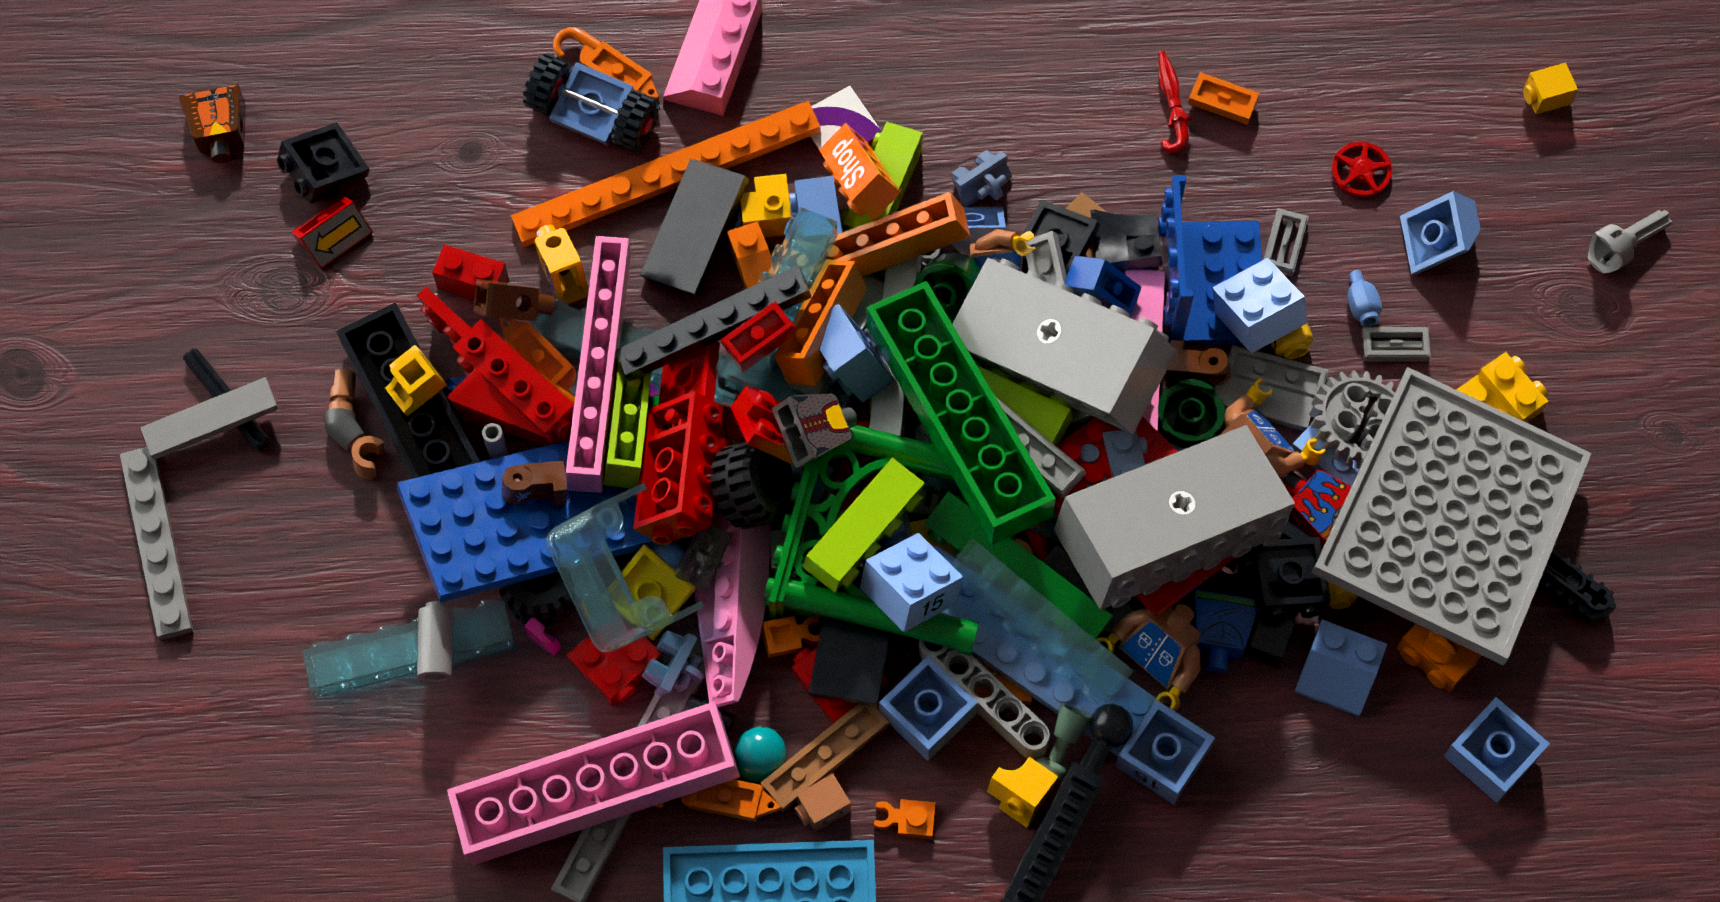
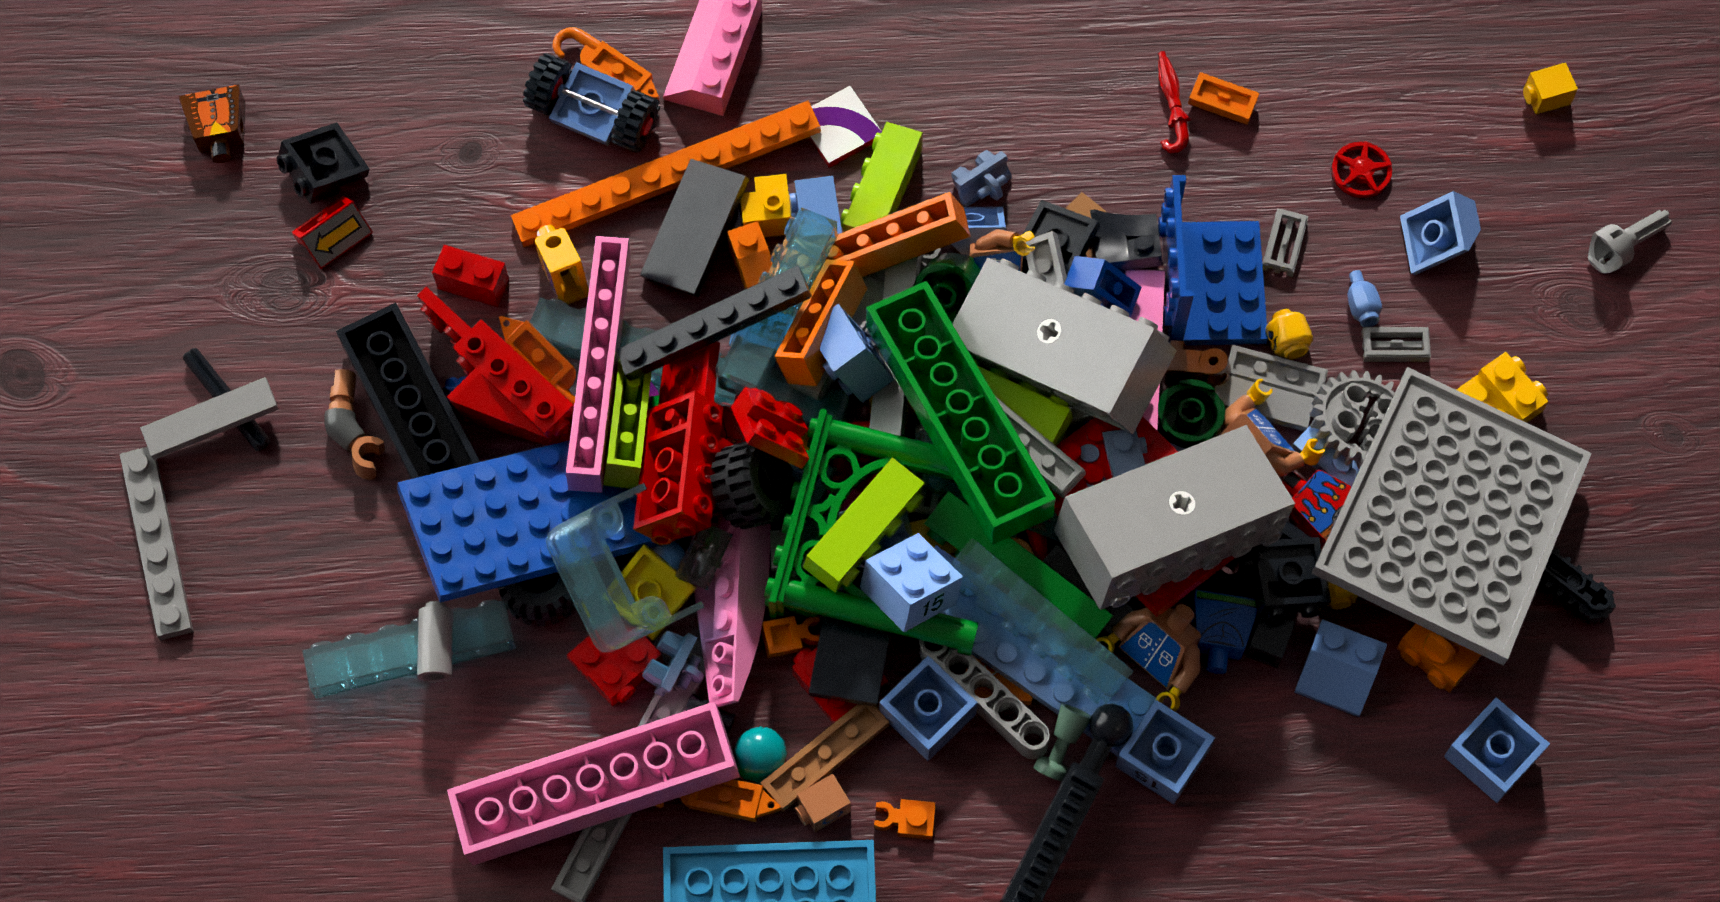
yellow brick [385,345,447,416] -> none
reddish brown torso [473,279,555,321] -> none
light grey piece [482,423,510,460] -> none
reddish brown leg [502,461,568,507] -> none
dark pink tile [524,617,561,656] -> none
red slope [720,301,796,373] -> none
dark grey torso [772,394,857,469] -> none
orange brick [819,123,901,221] -> none
yellow brick [987,757,1058,828] -> none
light blue brick [1212,258,1307,353] -> none

